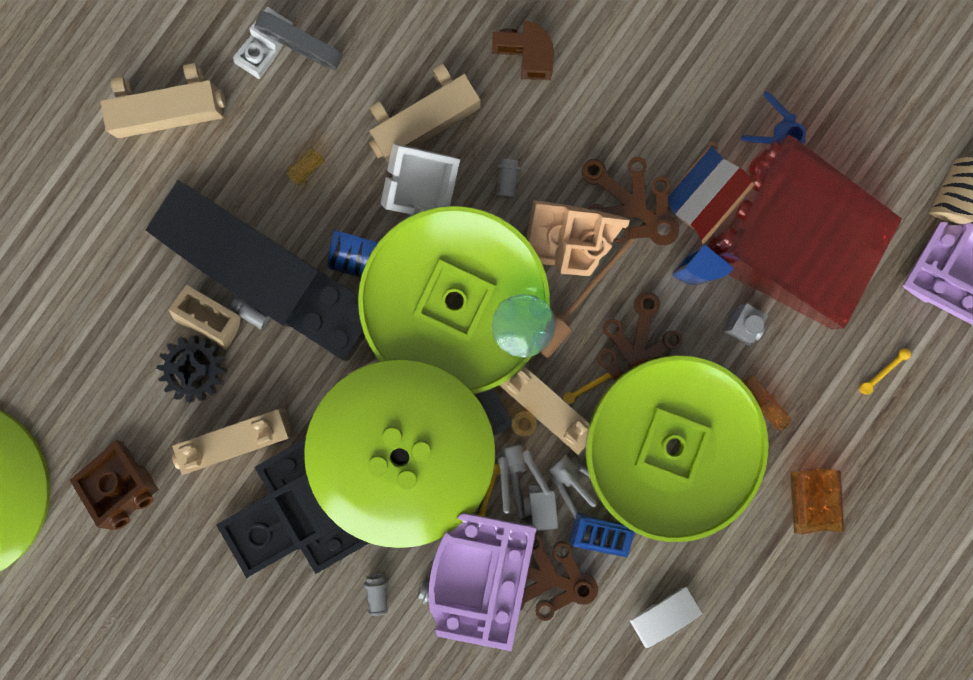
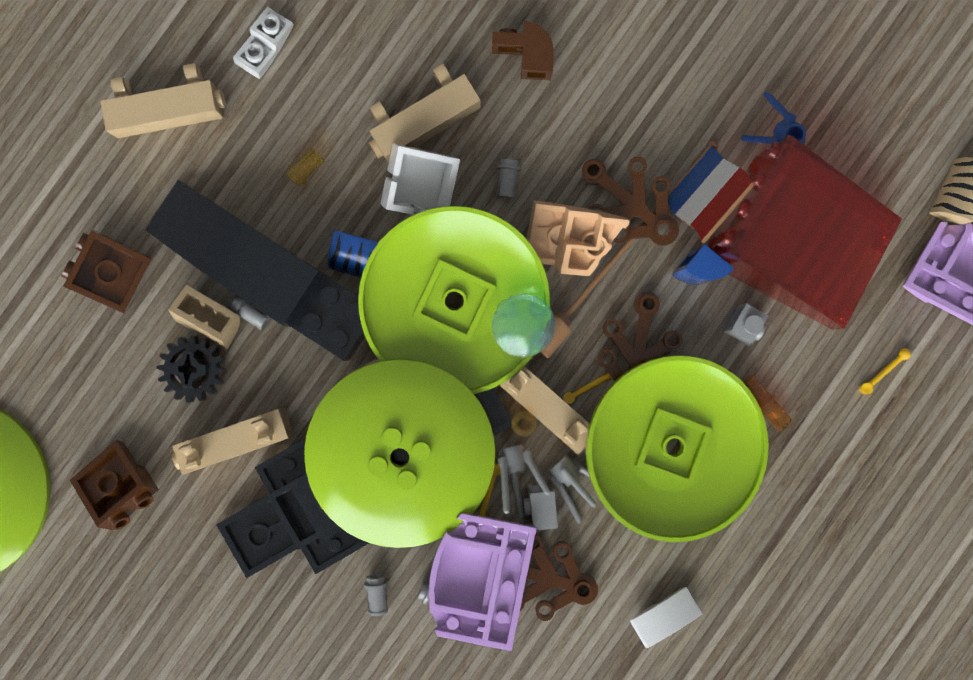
dark grey beam [254,11,343,70] -> none
blue slope [569,512,635,558] -> none
clear orange bracket [790,468,845,535] -> none
none -> reddish brown plate [61,230,151,313]

